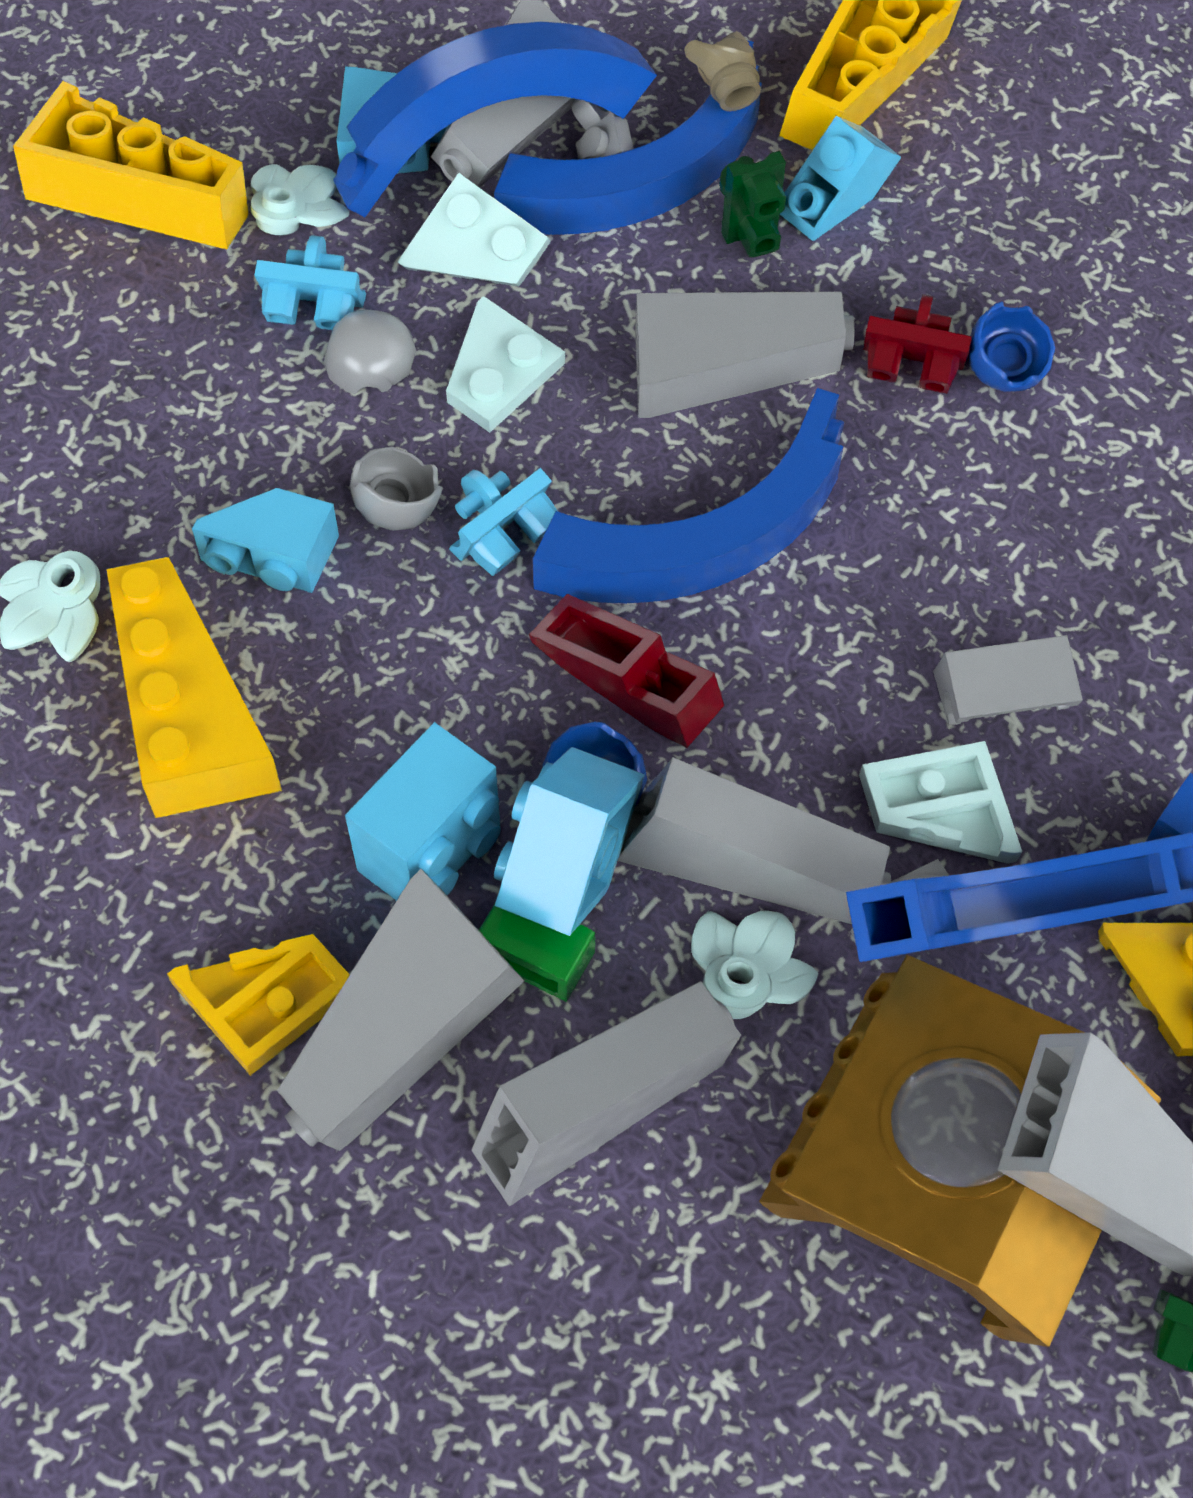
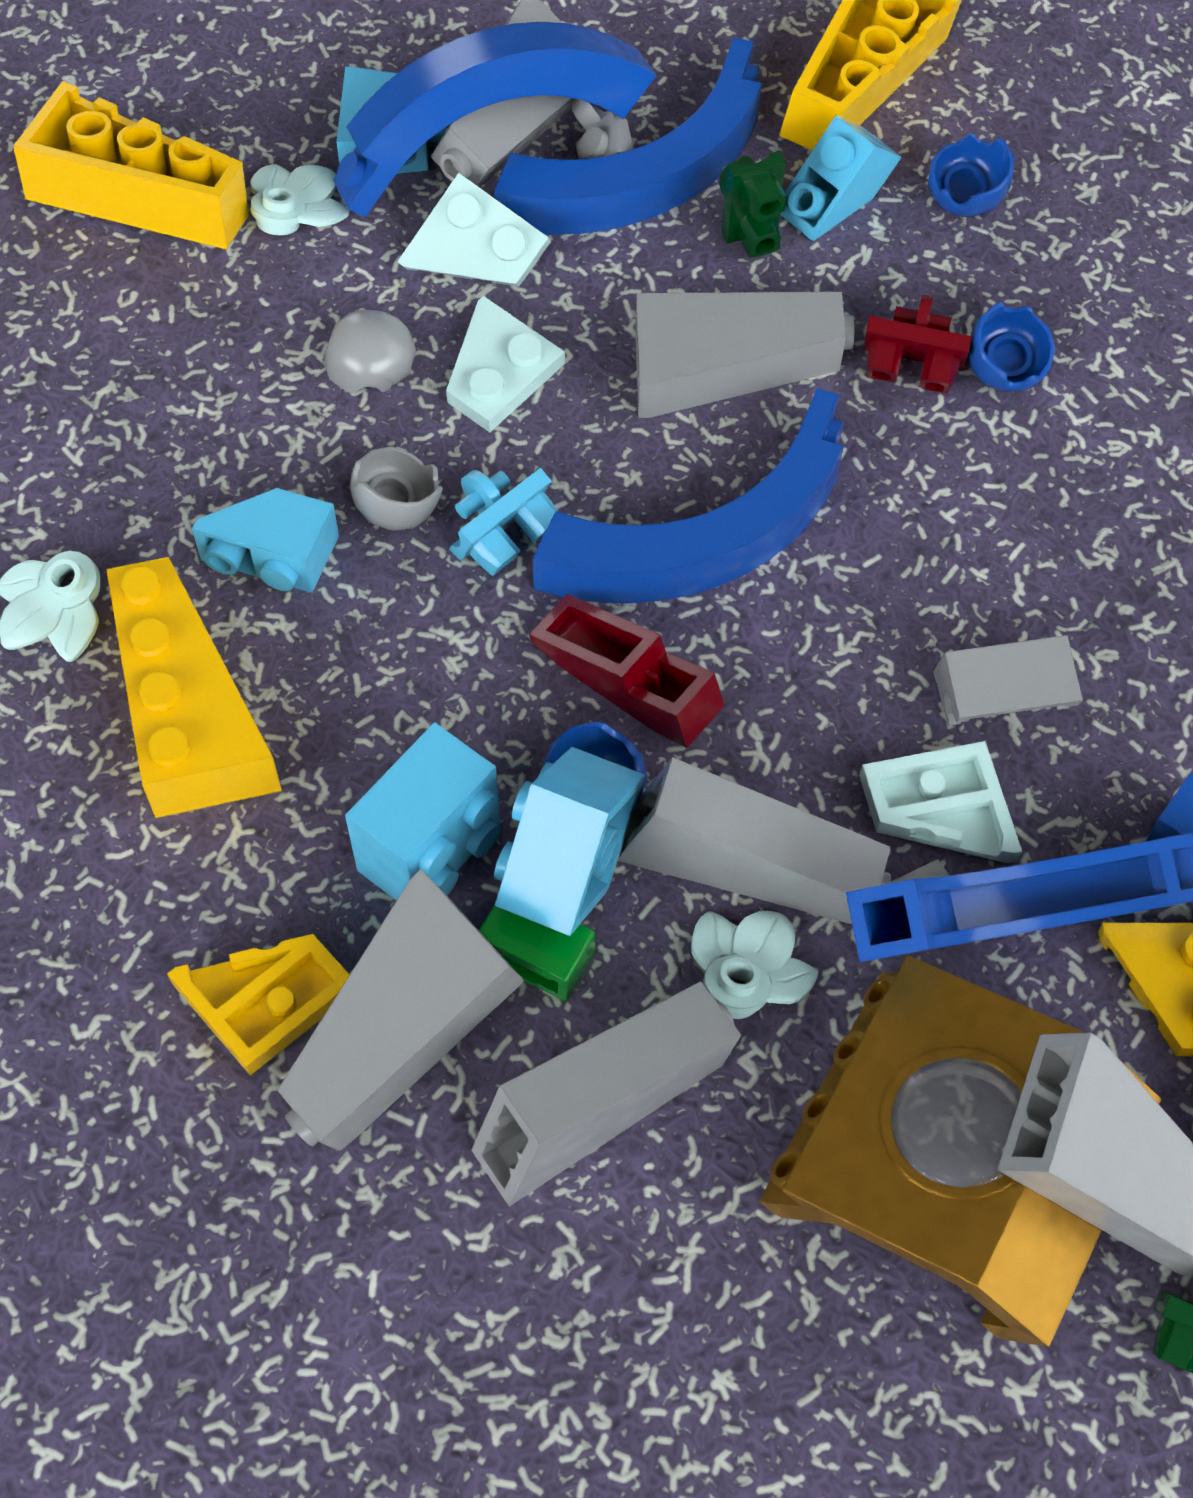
medium azure hips [254,235,366,330] -> none
dark tan animal [684,31,761,111] -> none
none -> blue hair [928,133,1015,217]

